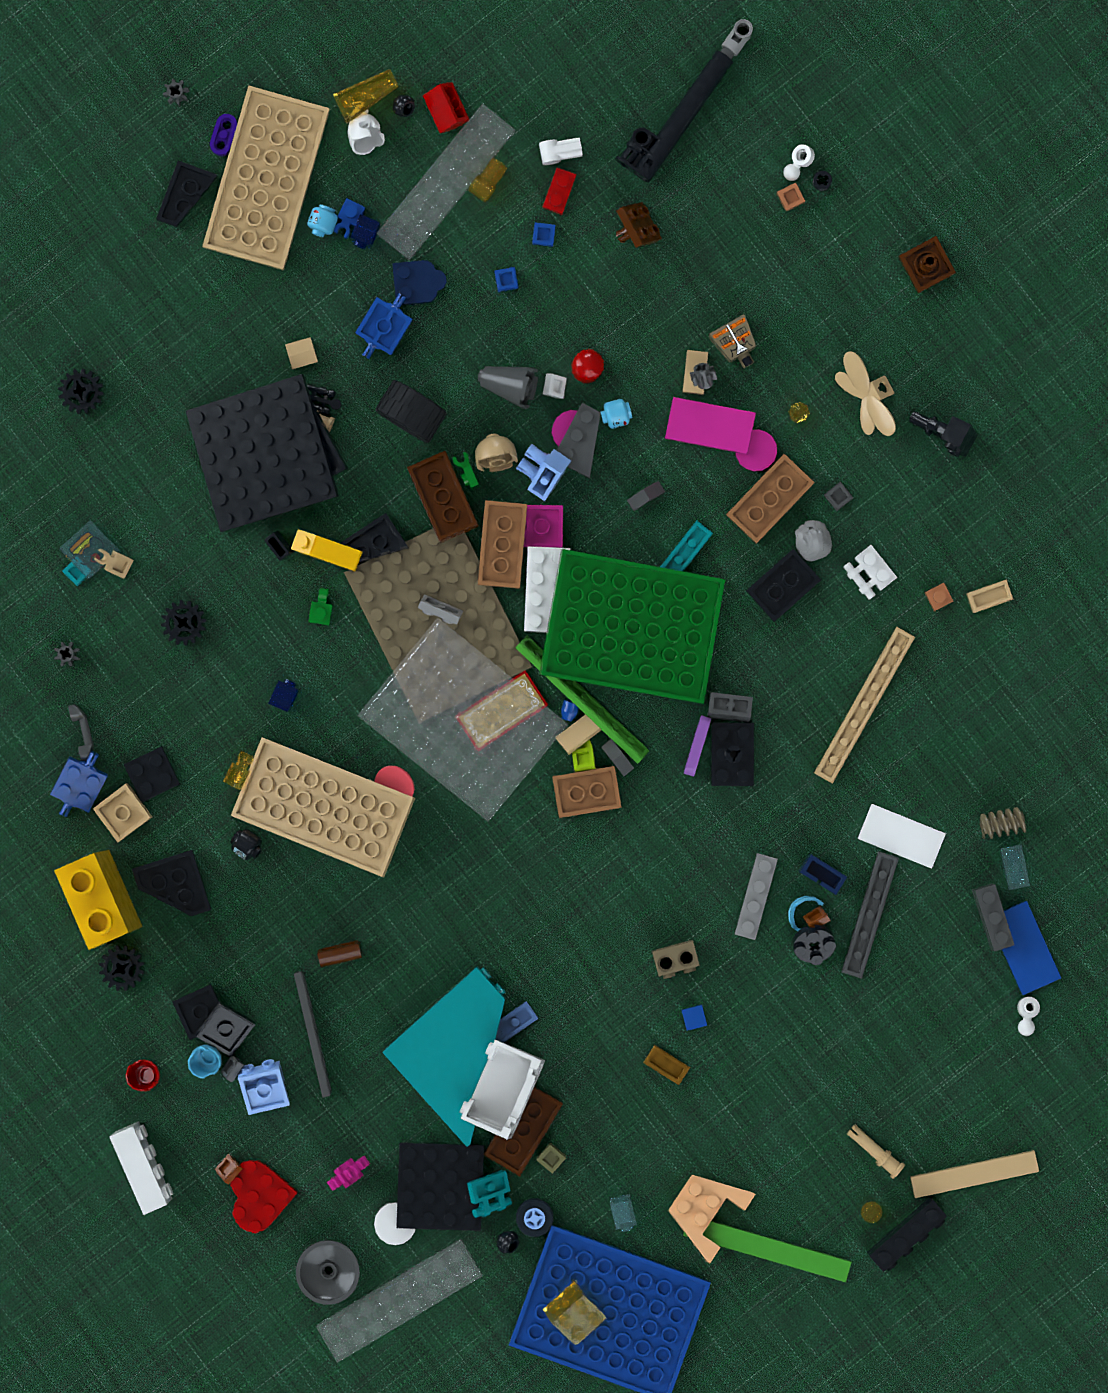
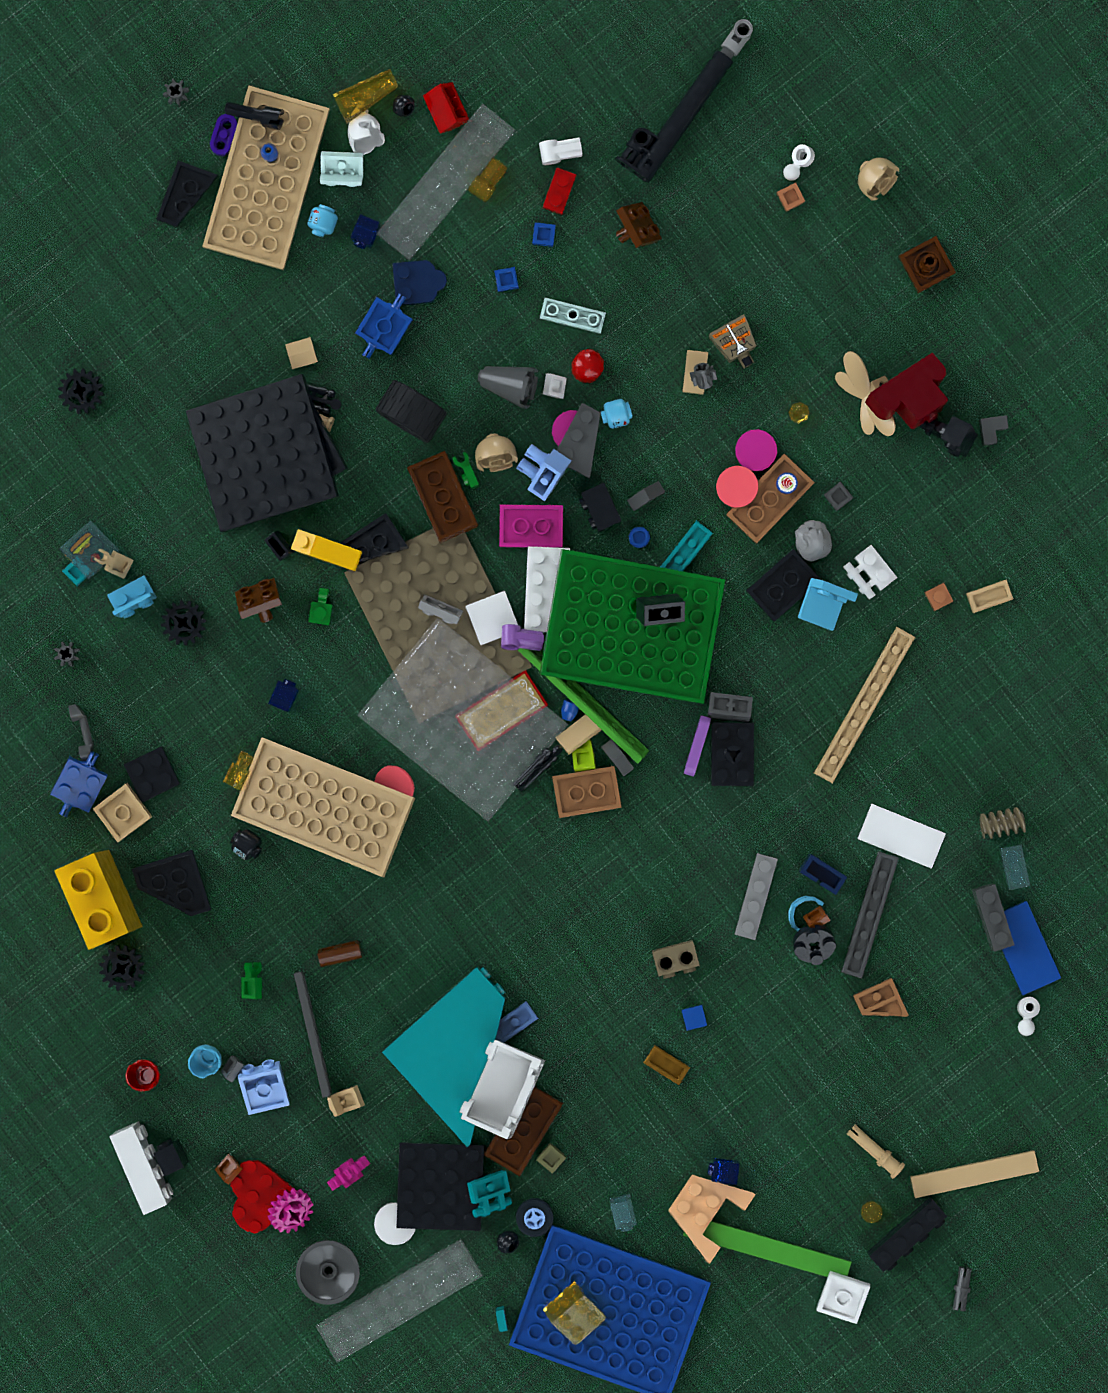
black plate [172,984,220,1040] -> none
black tile [196,1001,255,1057] -> none
blue plate [334,198,366,239] -> none
medium nougat plate [478,500,527,589] -> none
dark pink tile [665,397,756,455] -> none
black bush [812,171,832,191] -> none
none -> medium azure bracket [107,575,157,619]
none -> black brick [153,1138,189,1177]
none -> black piece [224,102,284,130]
none -> reddish brown plate [235,578,282,623]
none -> green plate [241,962,262,999]
none -> blue hose [261,143,278,162]
none -> dark pink gear [268,1188,314,1233]
none -> light aqua bracket [320,151,363,187]
none -> tan bracket [327,1085,365,1117]
none -> white tile [466,591,518,645]
none -> teal tile [496,1306,508,1332]
none -> medium lavender piece [501,624,544,651]
none -> black piece [513,745,563,792]
none -> light aqua tile [540,298,606,334]
none -> black brick [579,483,622,533]
none -> blue tile [629,527,650,548]
none -> black brick [636,593,685,626]
none -> clear blue brick [707,1158,740,1185]
none -> coral piece [716,466,758,508]
none -> tile [776,473,798,494]
none -> medium azure bracket [798,578,858,631]
none -> white tile [816,1271,870,1324]
none -> medium nougat wing [853,978,909,1017]
none -> tan cylinder [858,158,899,201]
none -> dark red brick [865,352,948,429]
none -> dark grey pin [952,1266,972,1311]
none -> dark grey piece [979,415,1008,446]

